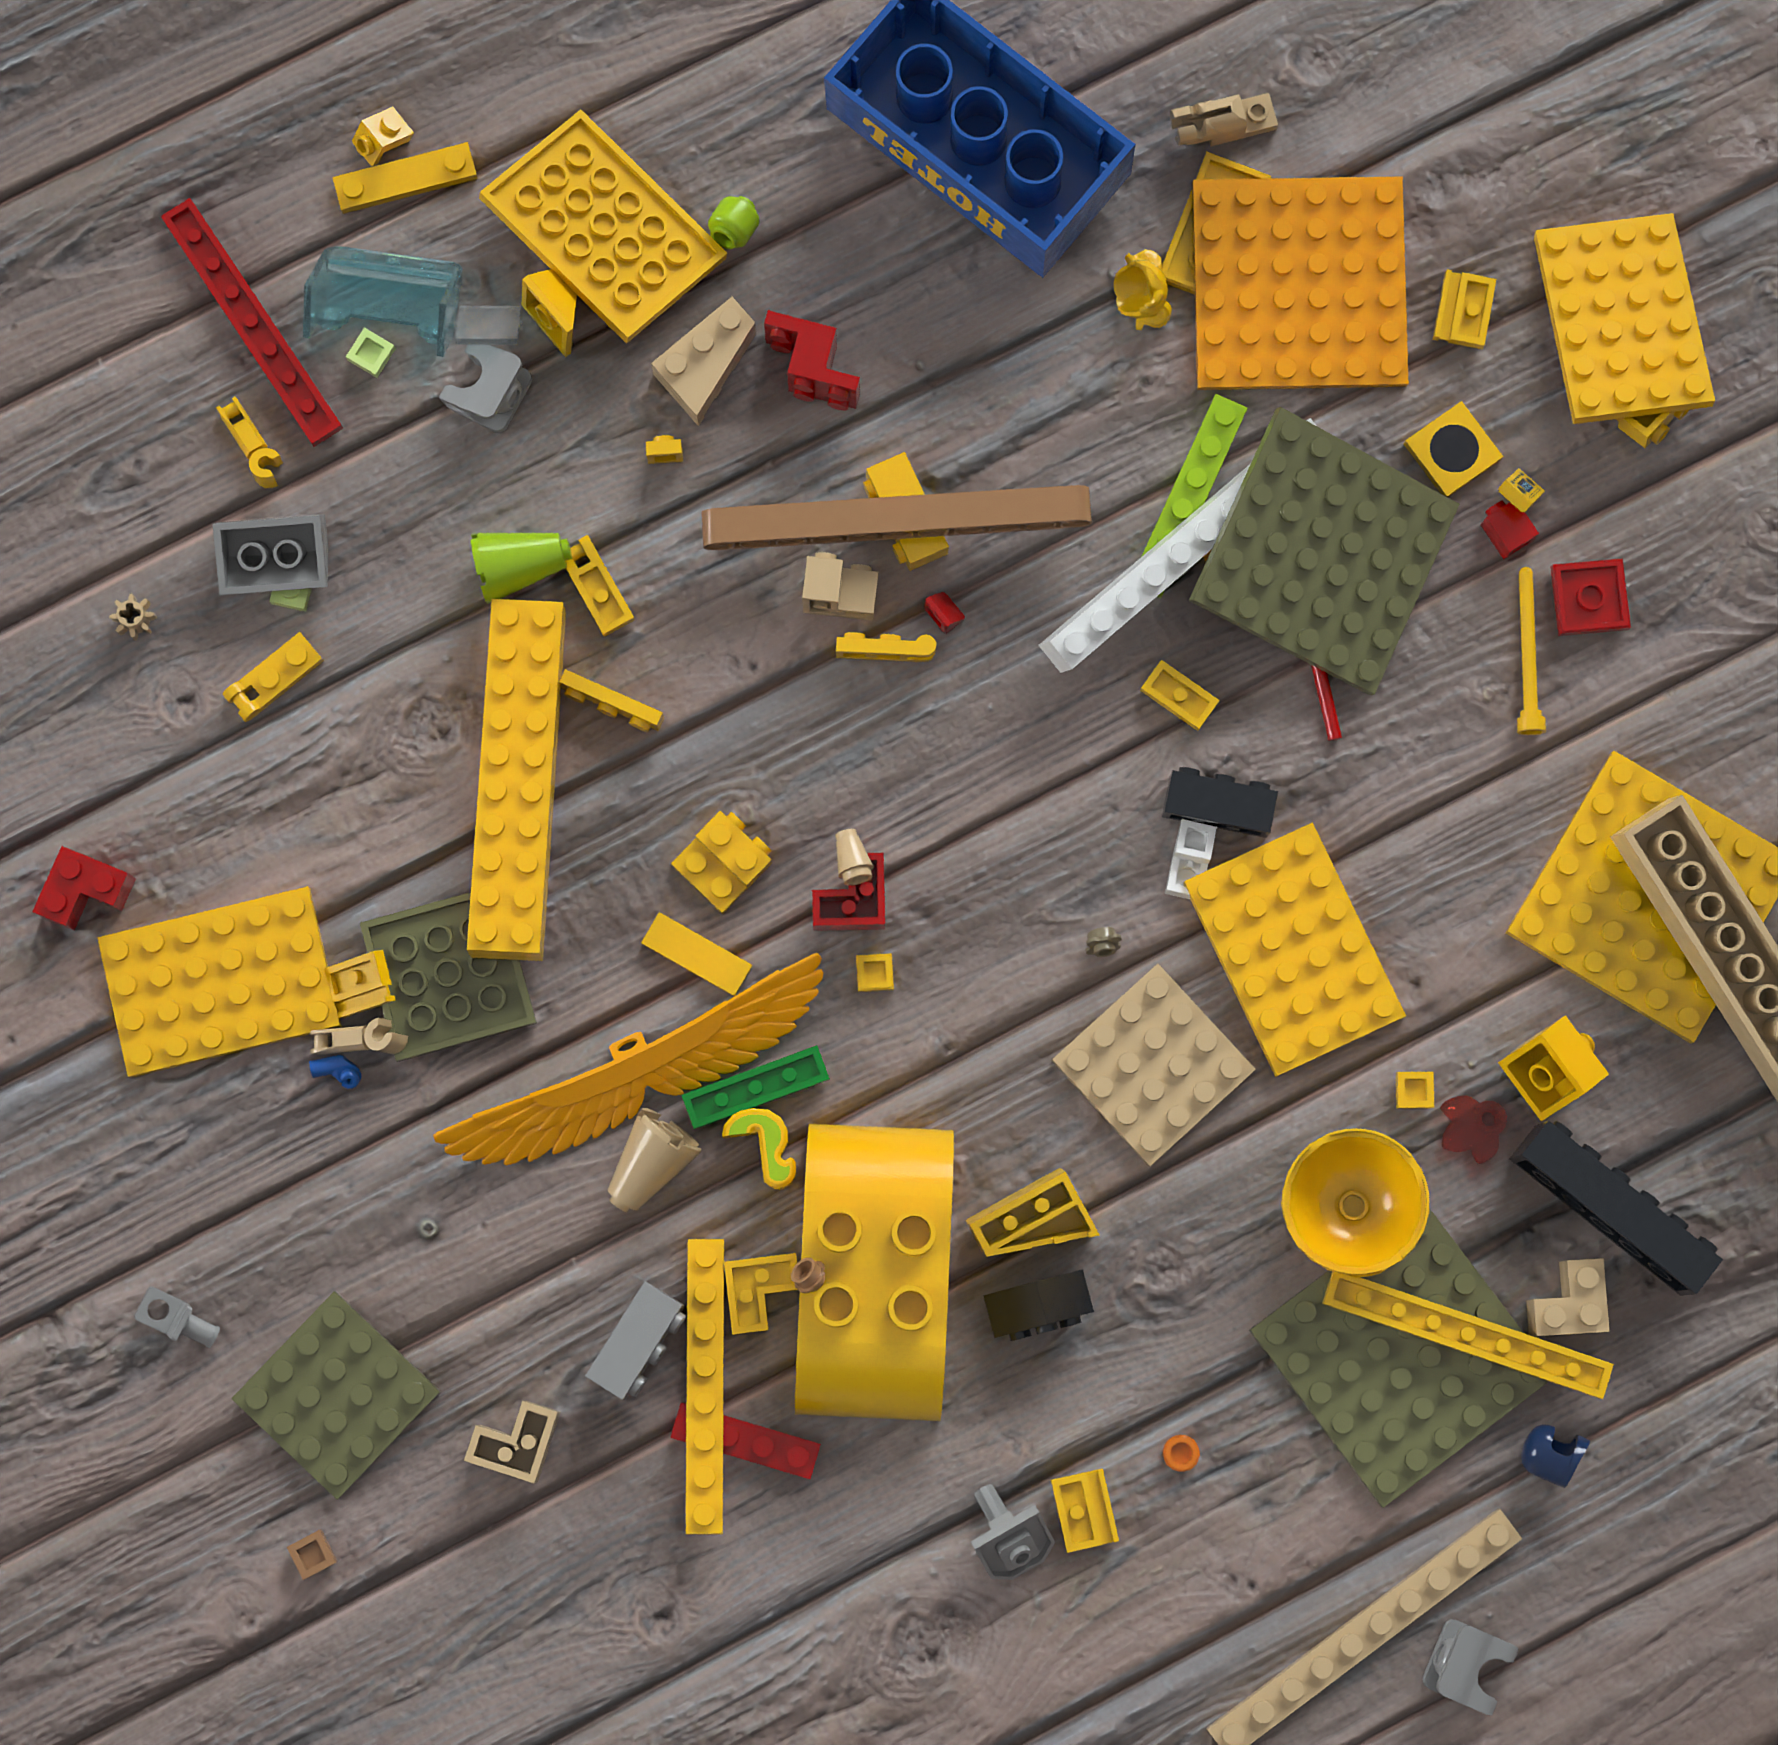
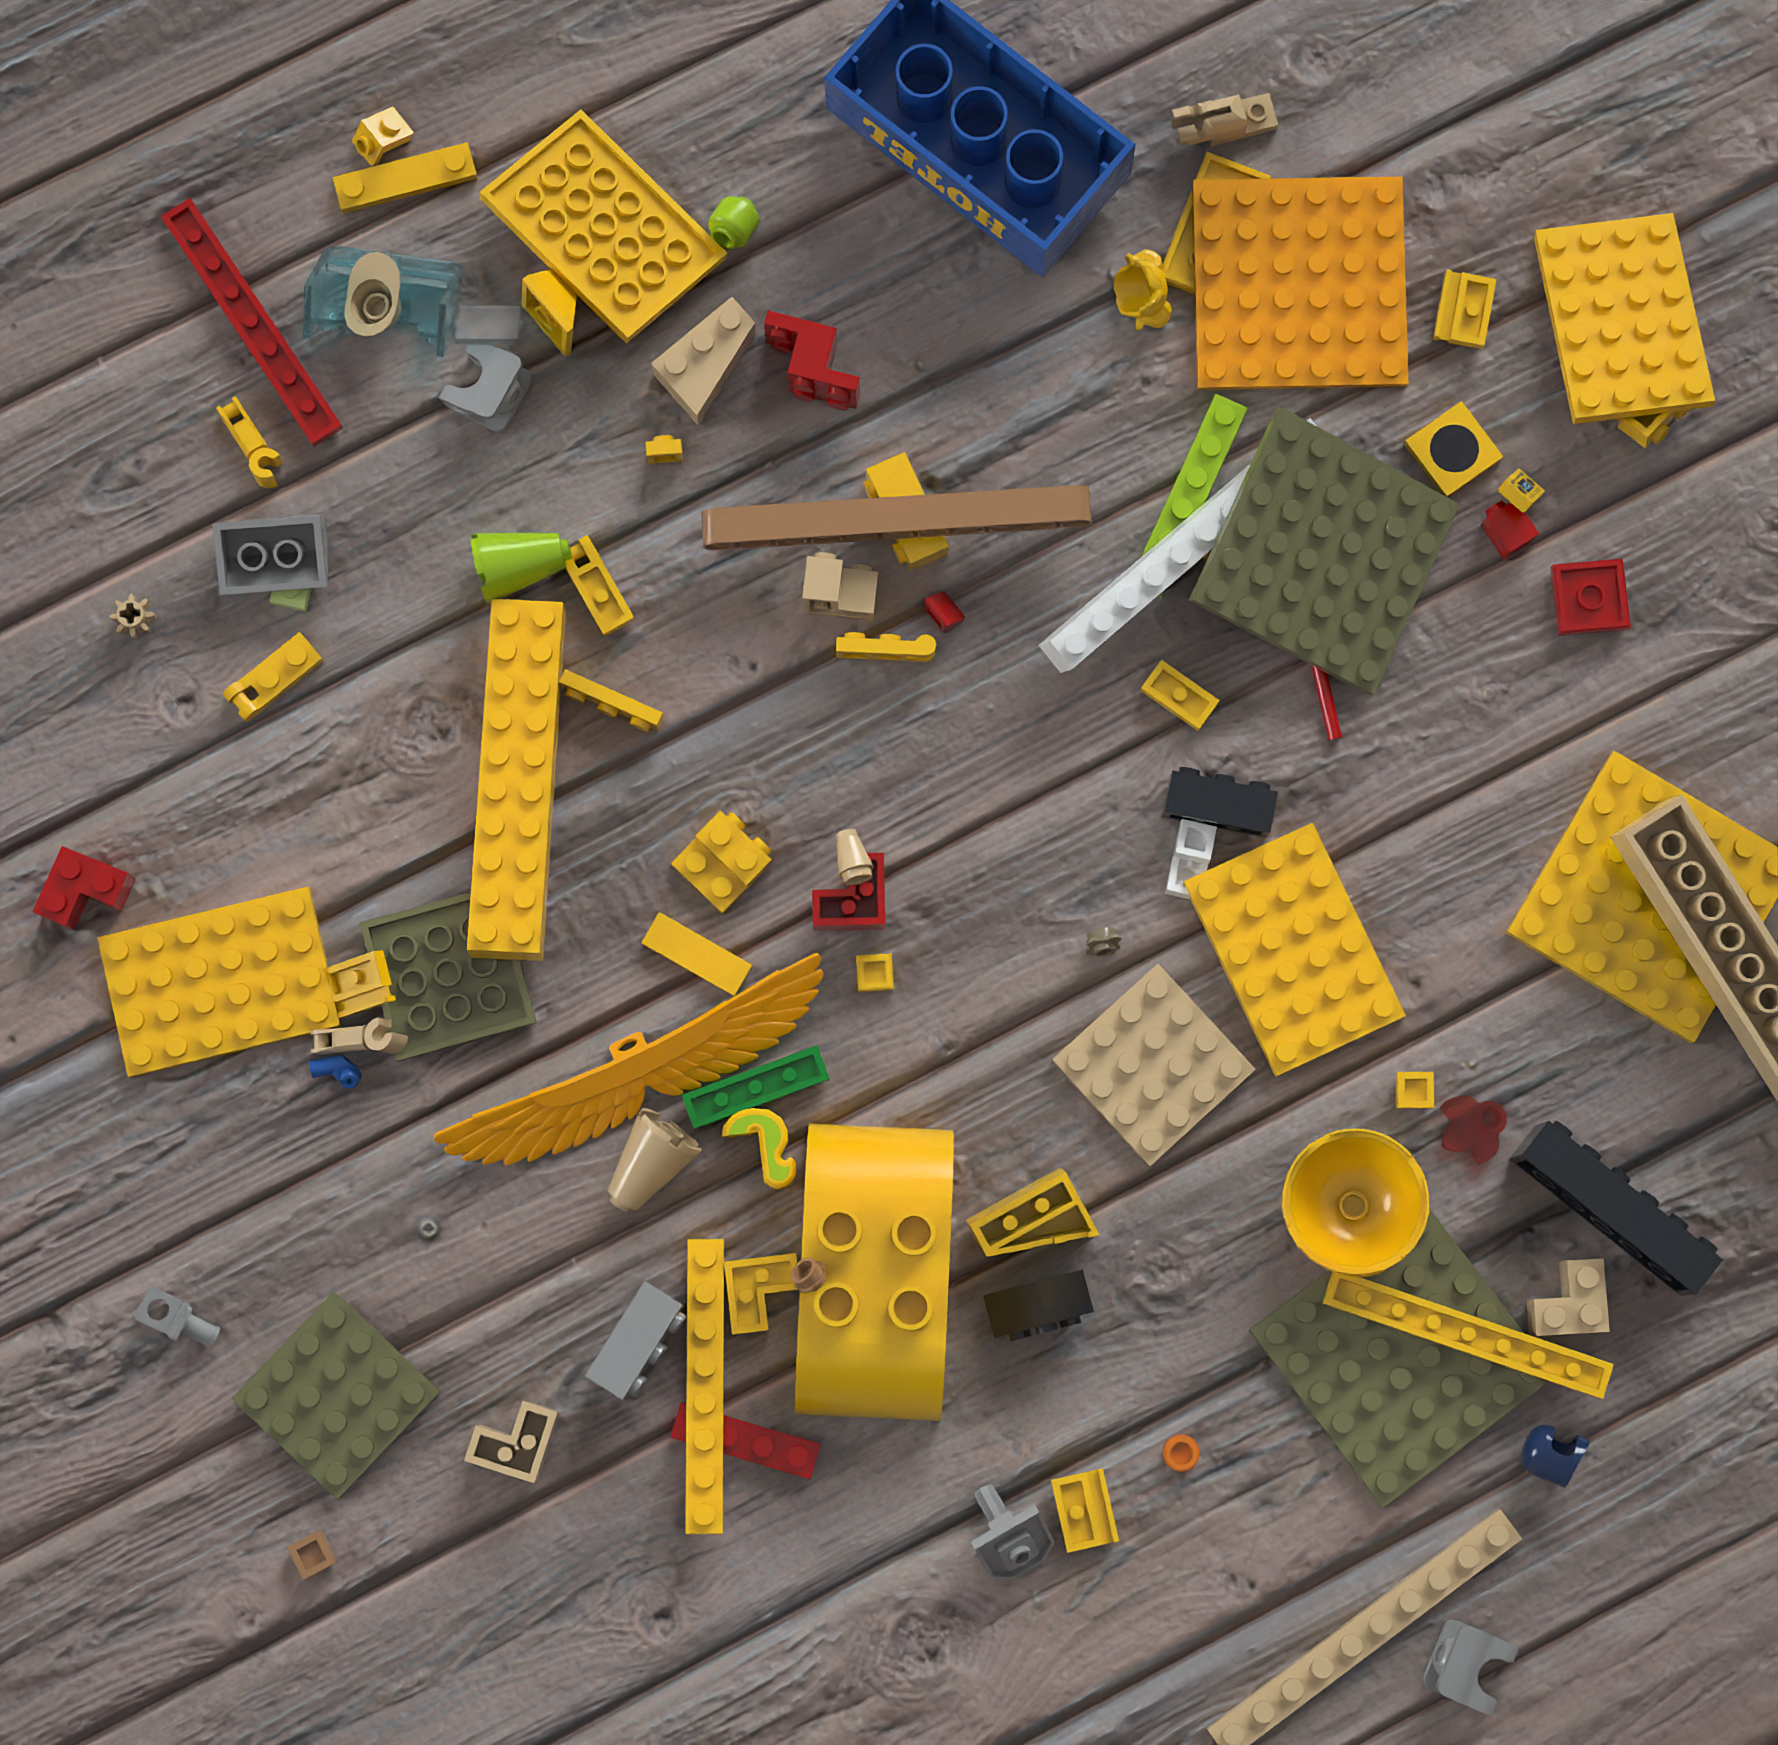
yellowish green plate [346,328,396,378] -> none
yellow brick [1498,1015,1609,1121] -> none
yellow piece [1517,567,1546,735] -> none
none -> tan piece [344,252,401,337]

